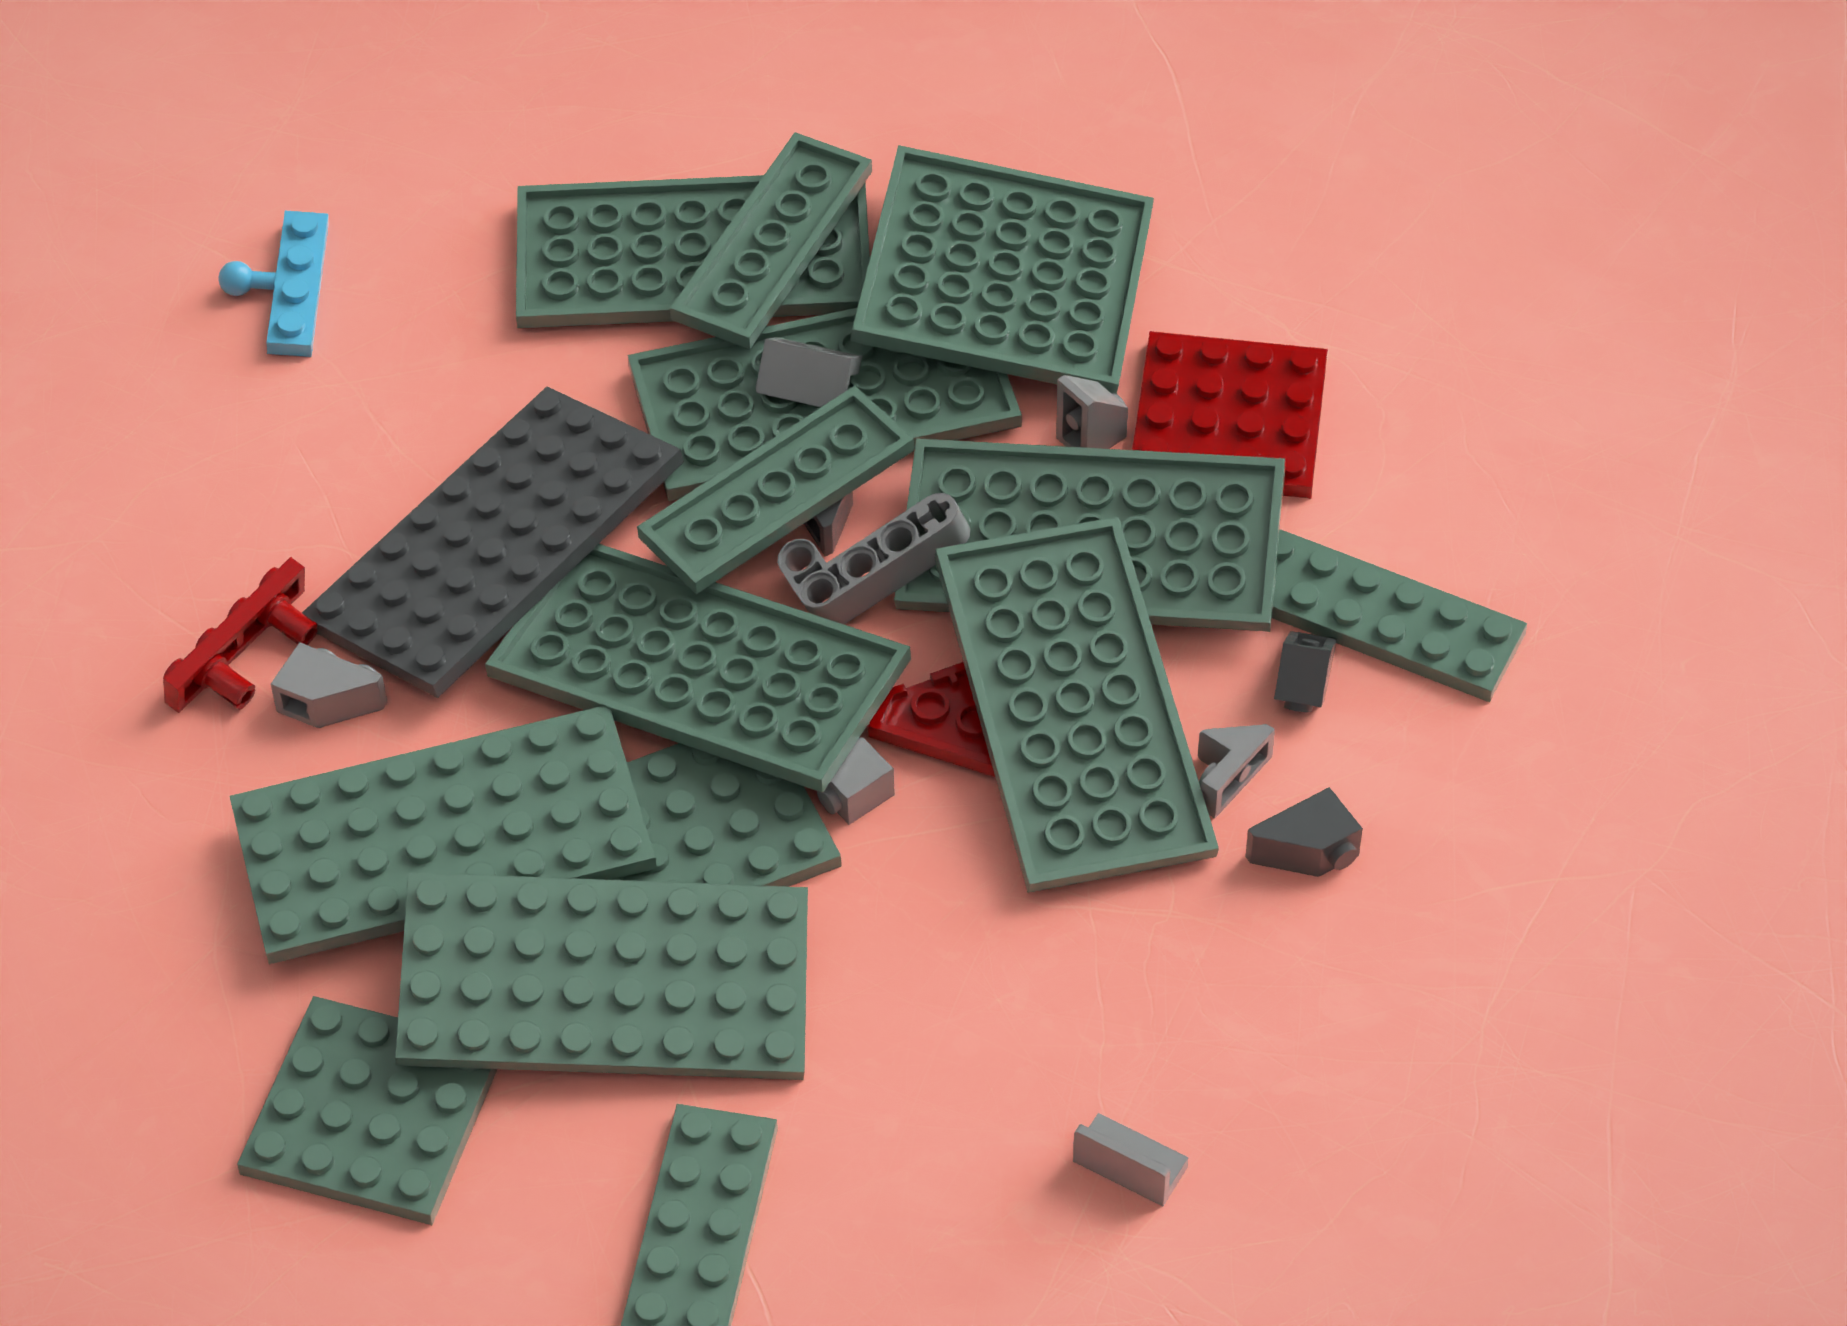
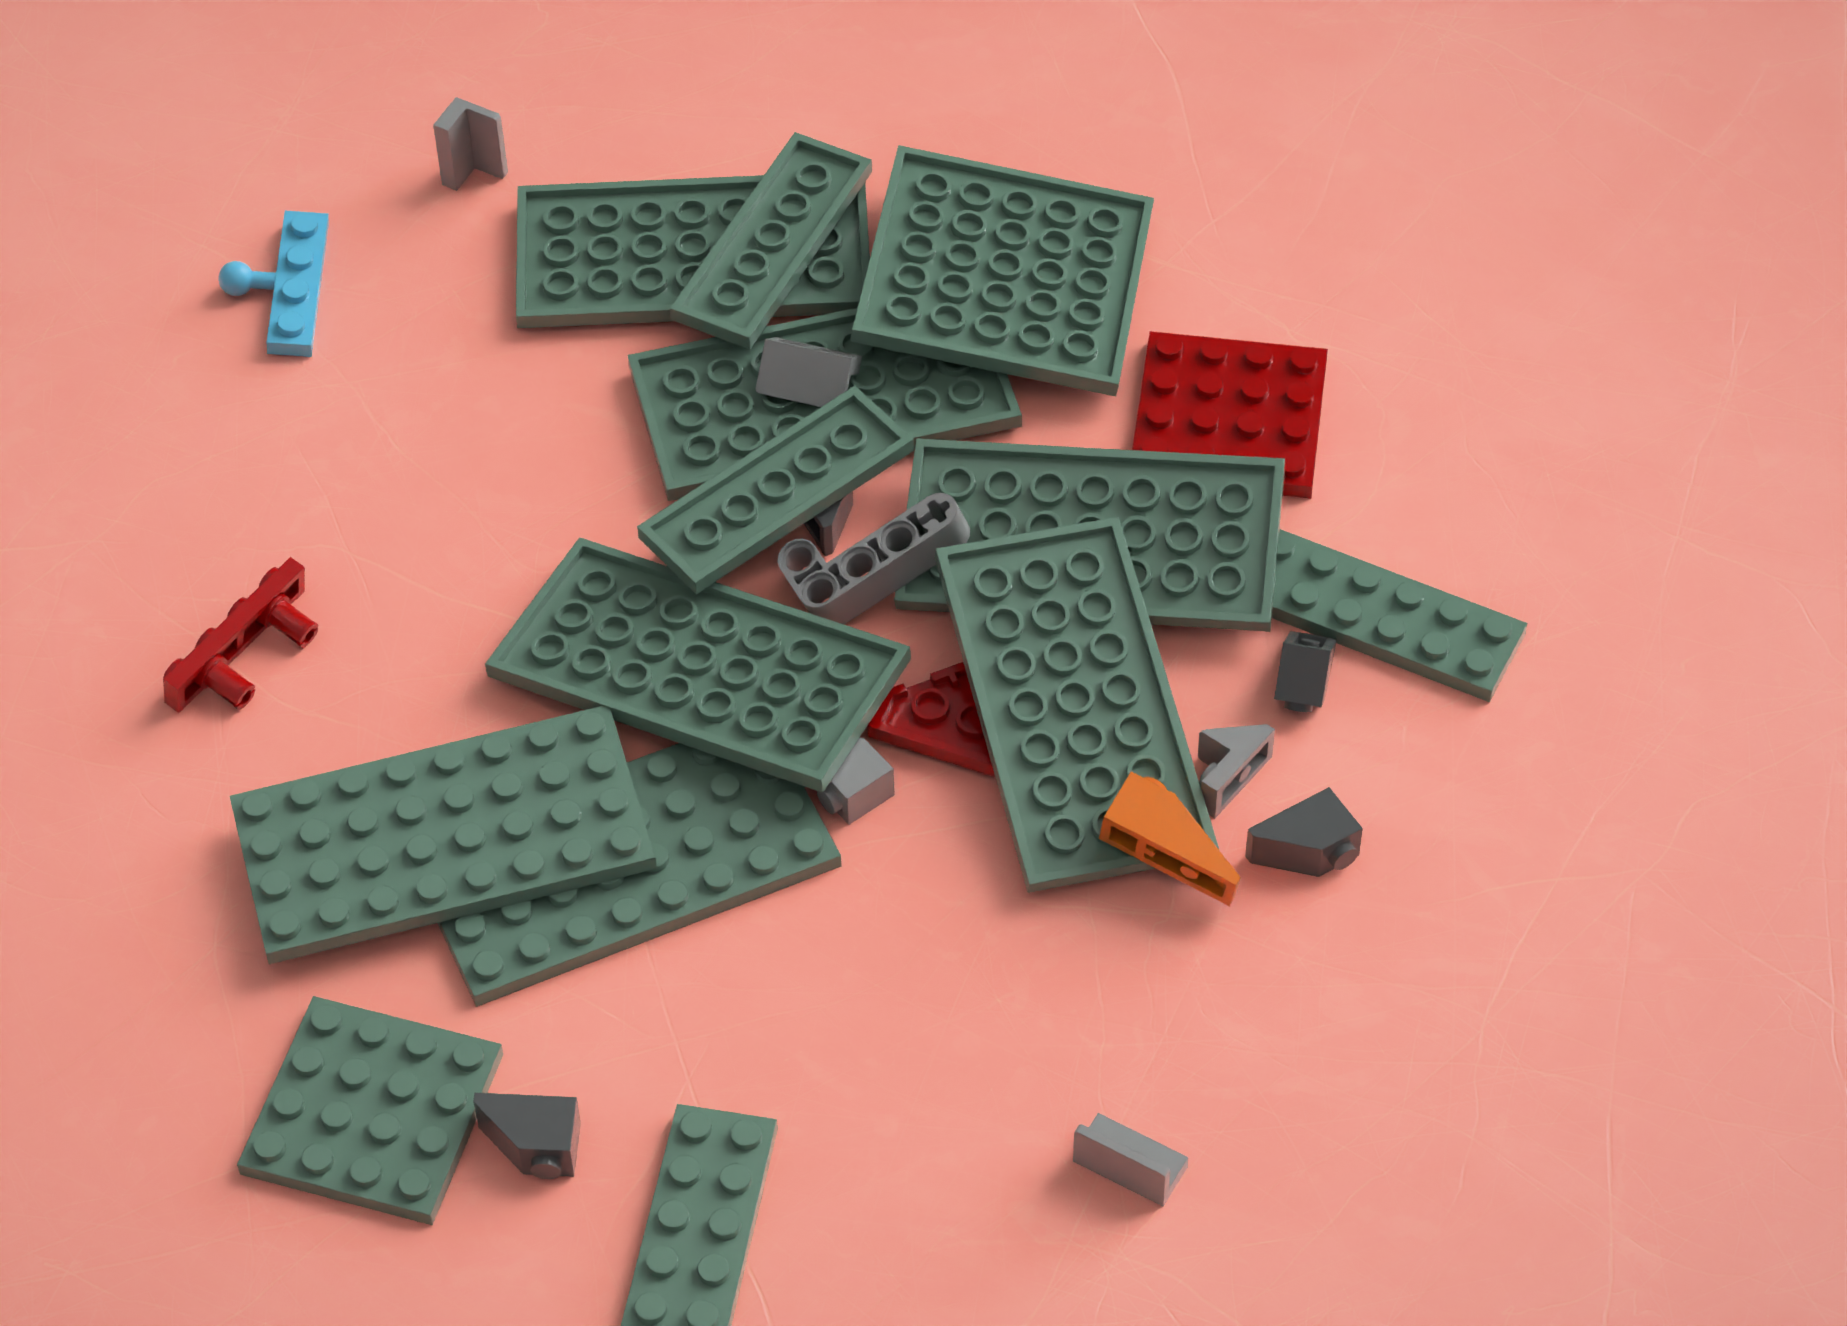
light grey slope [270,642,388,728] -> none
dark grey plate [302,386,684,698] -> none
sand green plate [395,872,808,1080] -> none
light grey slope [1056,375,1128,449] -> none
none -> light grey panel [433,97,508,191]
none -> dark grey slope [473,1093,581,1179]
none -> orange slope [1099,771,1241,907]

